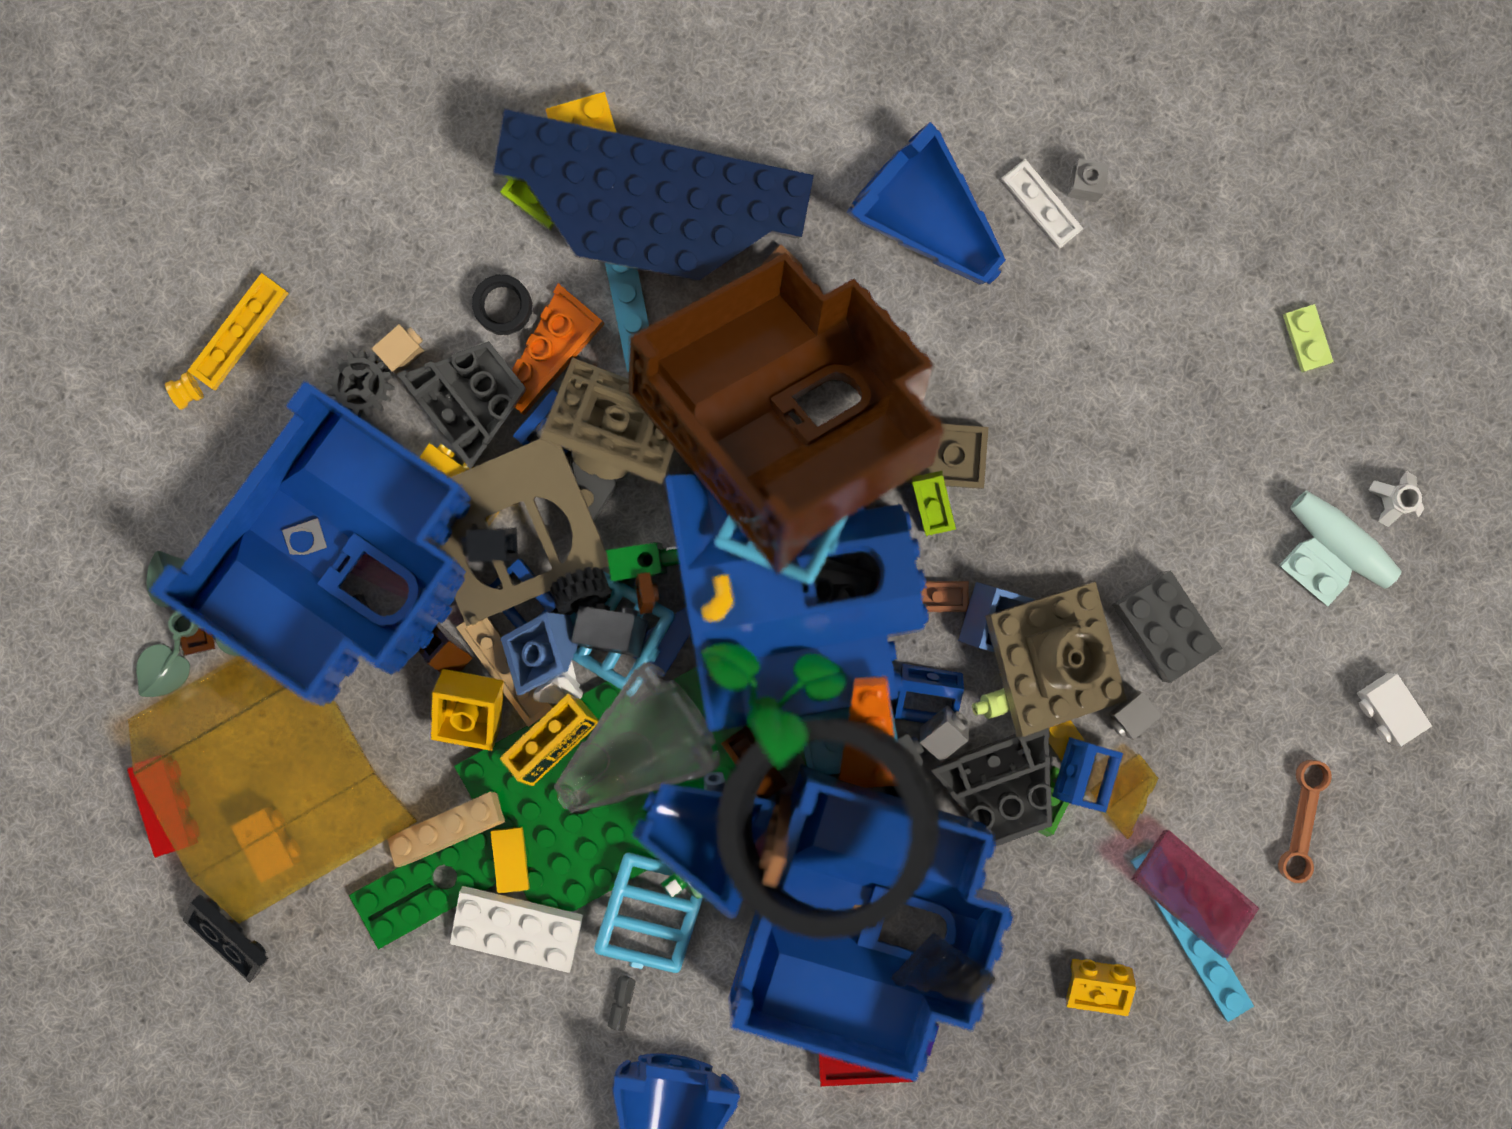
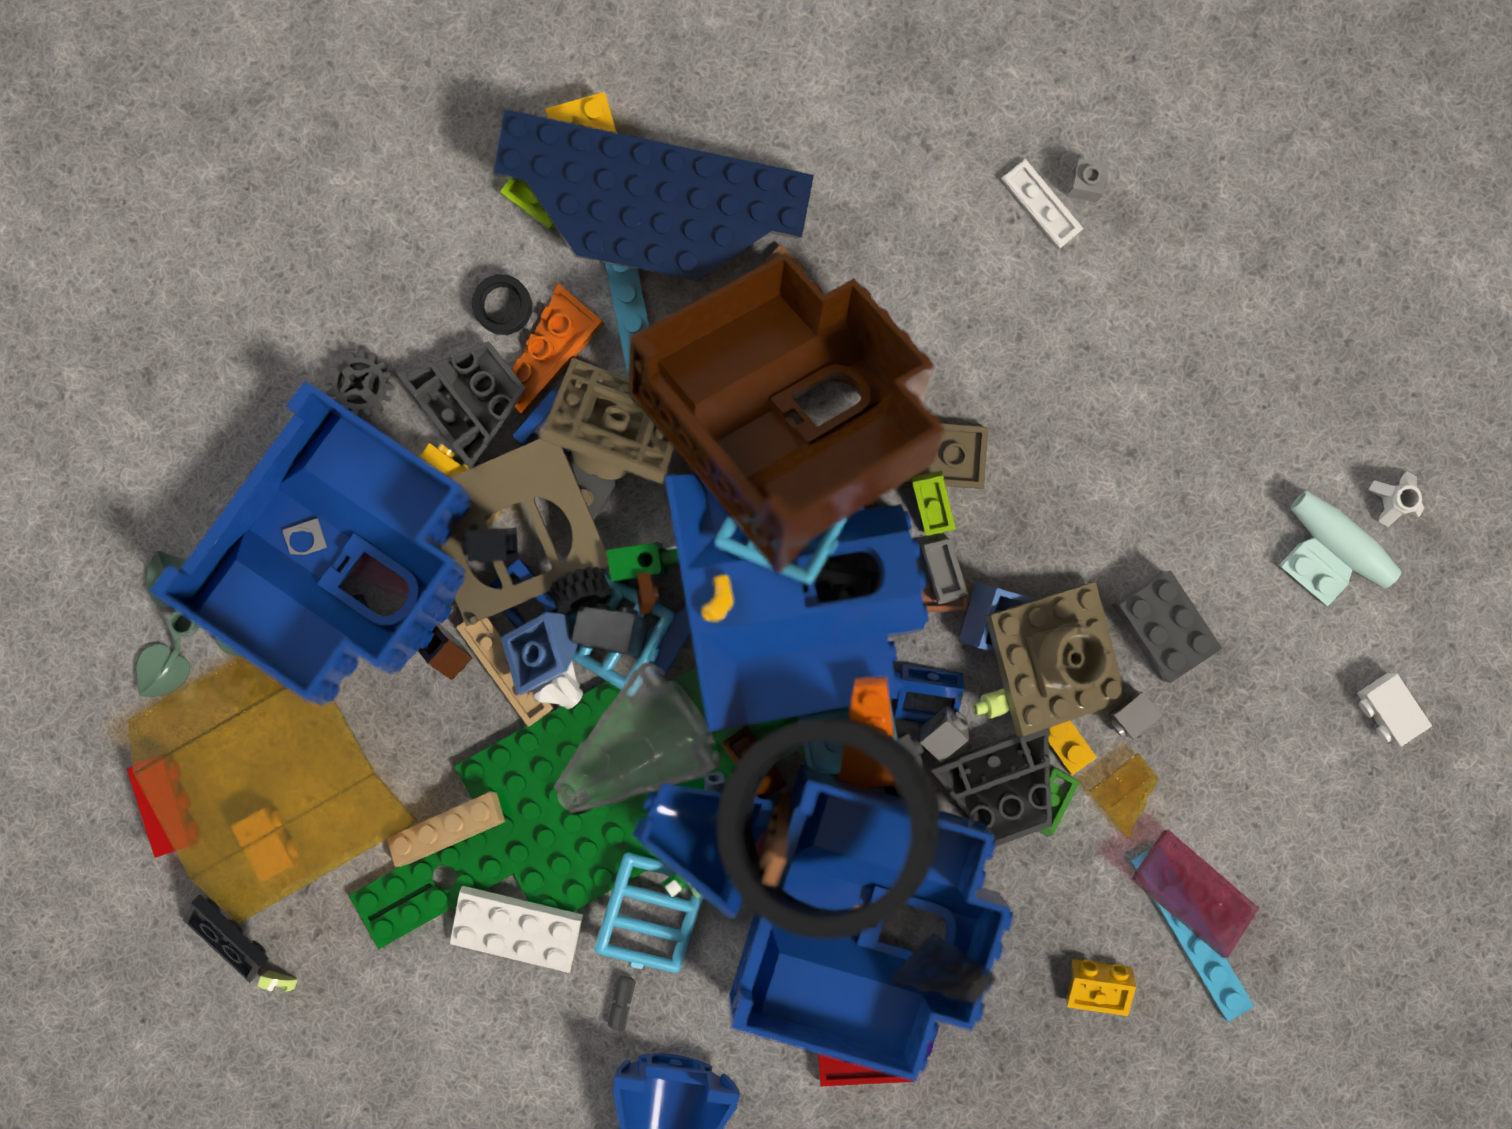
yellow wheel [165,371,204,410] -> none
reddish brown plate [180,628,215,657] -> none
yellow plate [188,273,289,391] -> none
tan brick [371,324,425,375] -> none
yellow brick [431,669,504,751] -> none
yellow tile [491,826,530,893] -> none
yellow brick [500,694,600,786] -> none
green plant [701,643,847,767] -> none
blue cone [847,122,1006,285] -> none
blue tile [1052,737,1123,813] -> none
nougat piece [1278,760,1332,883] -> none
yellowish green plate [1283,304,1334,373] -> none
none -> yellowish green tile [258,970,298,992]
none -> light grey tile [920,537,968,605]

